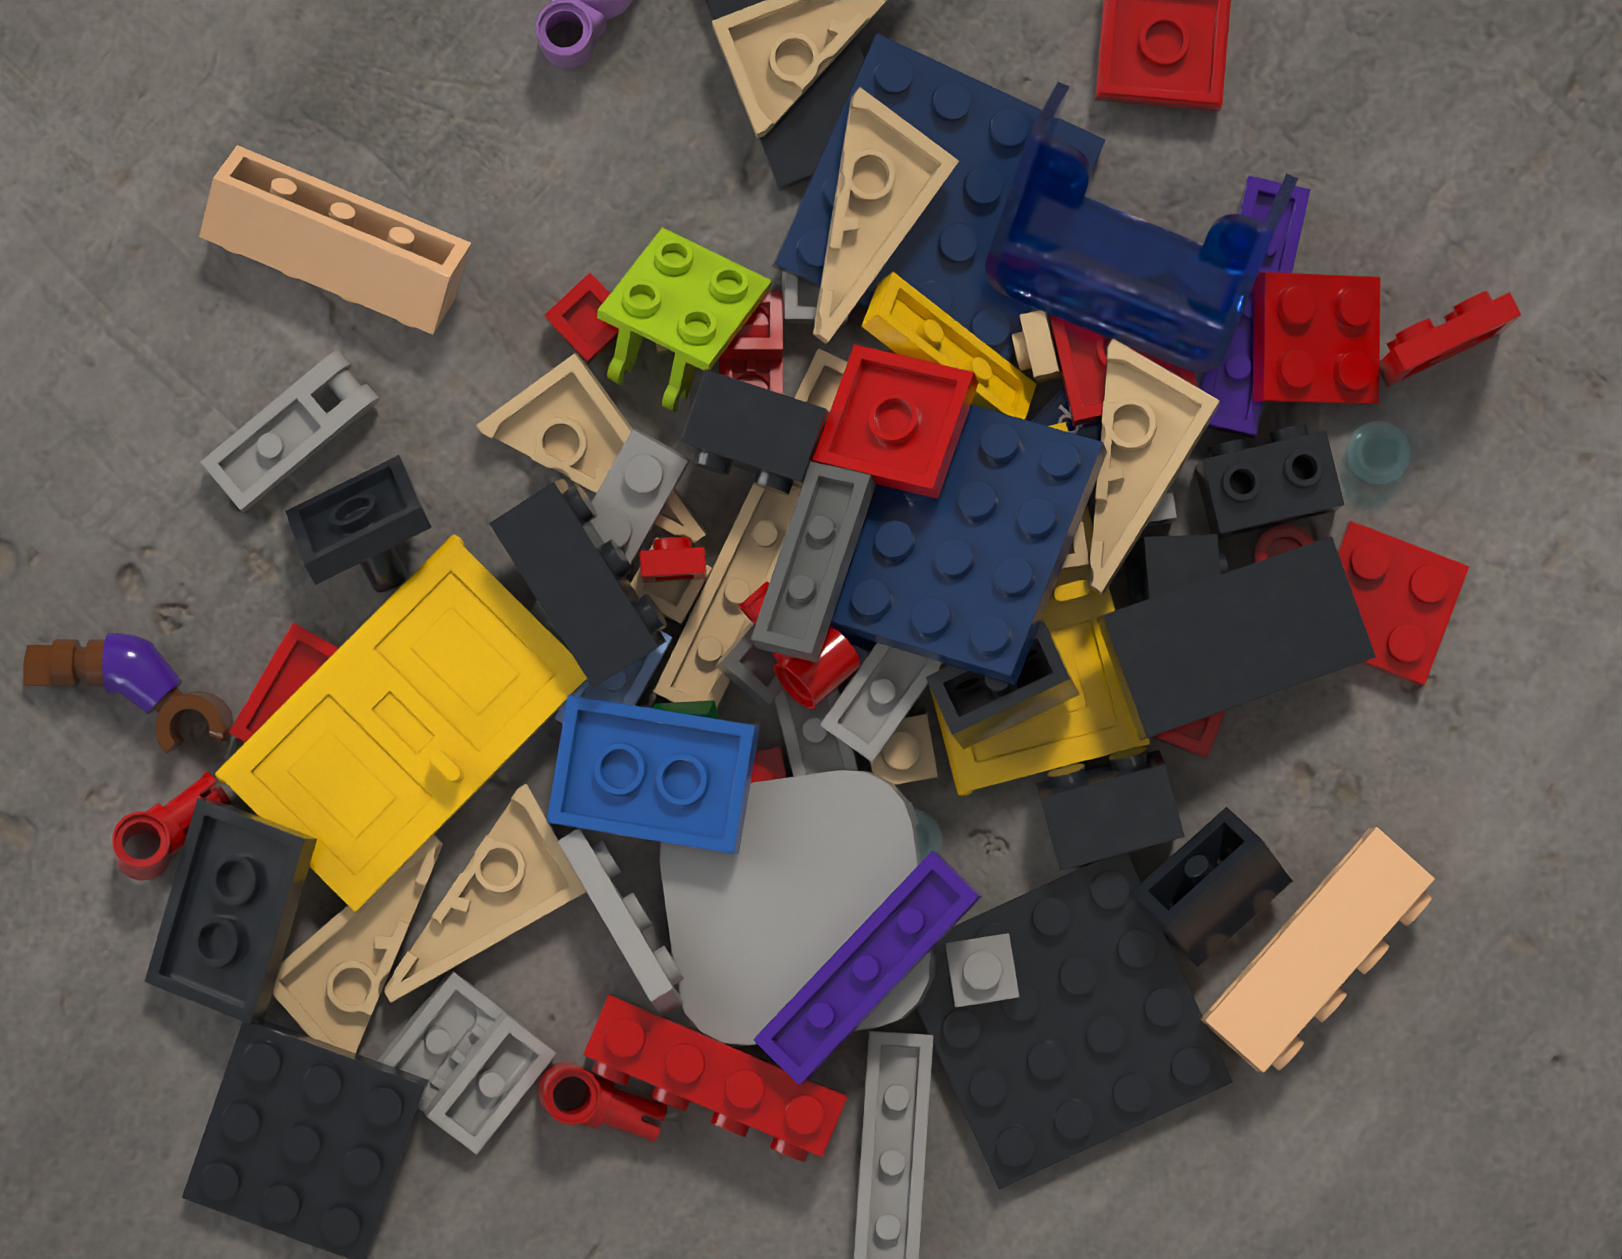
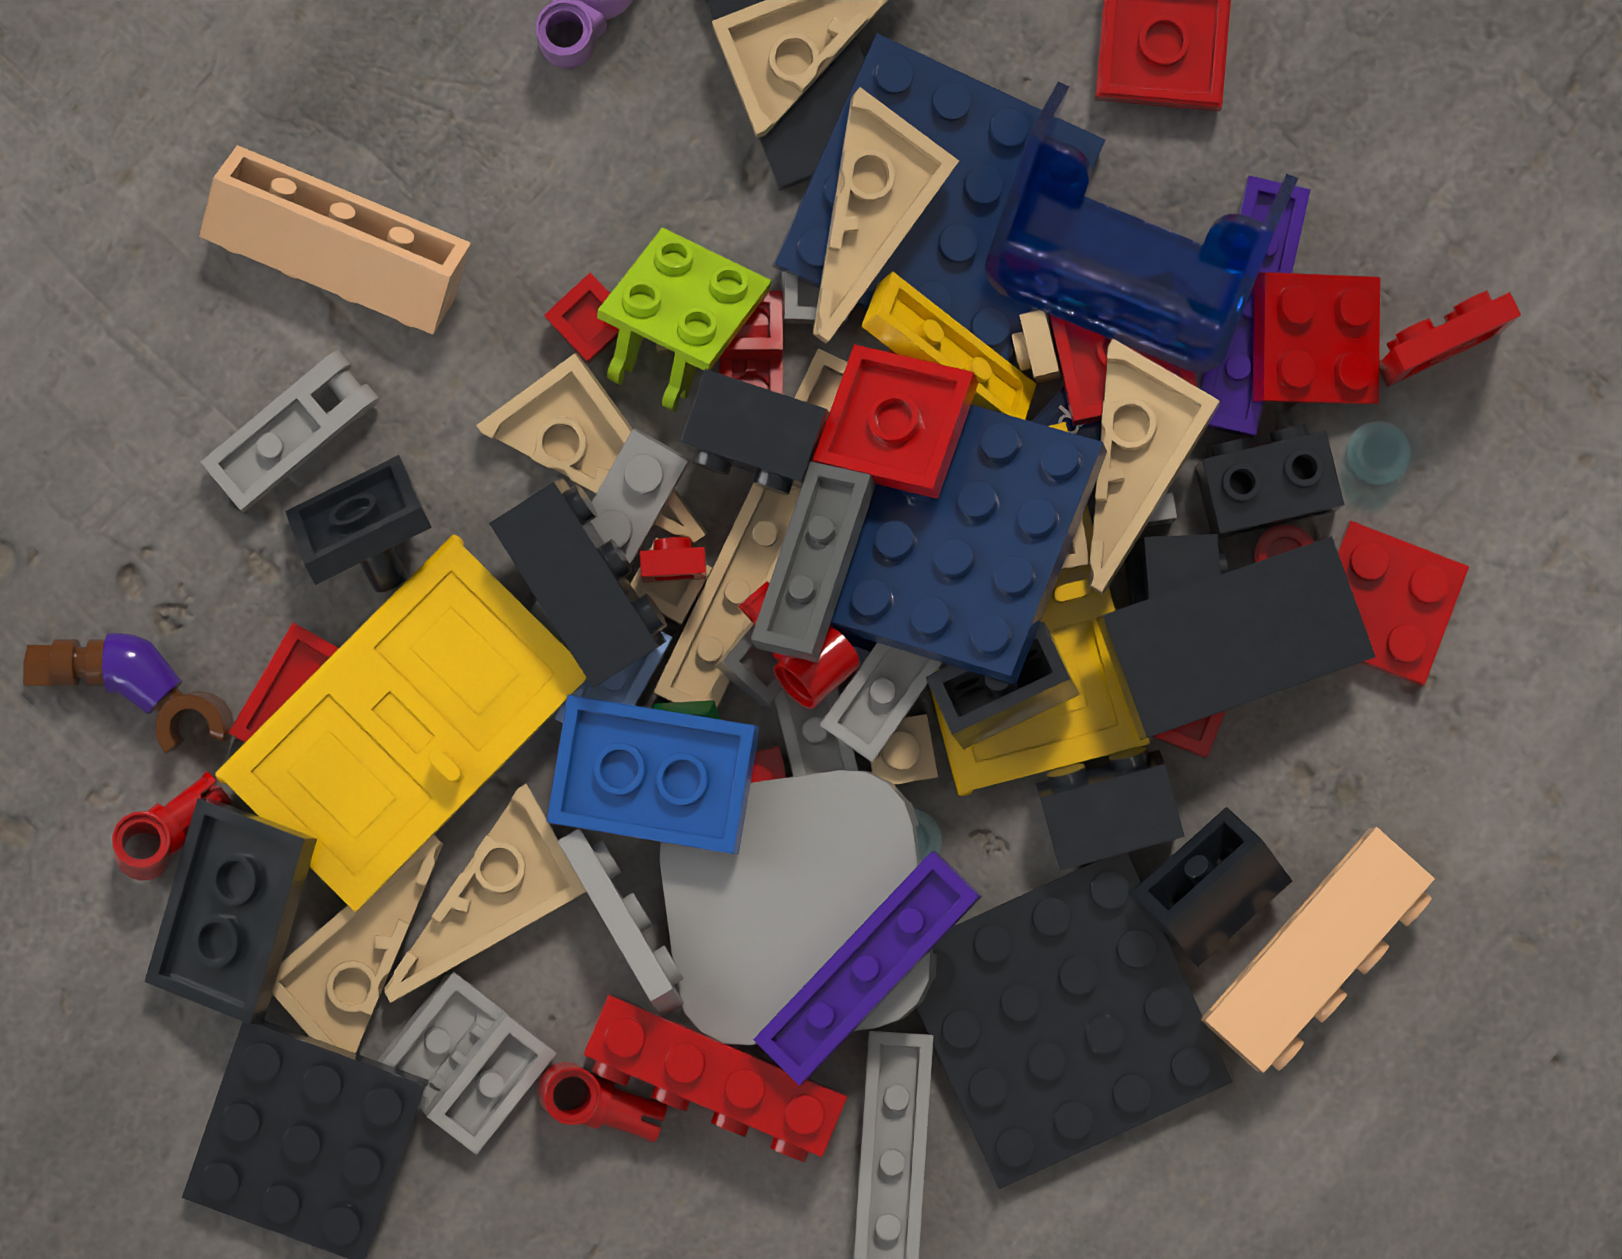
light grey plate [944,933,1019,1007] -> none

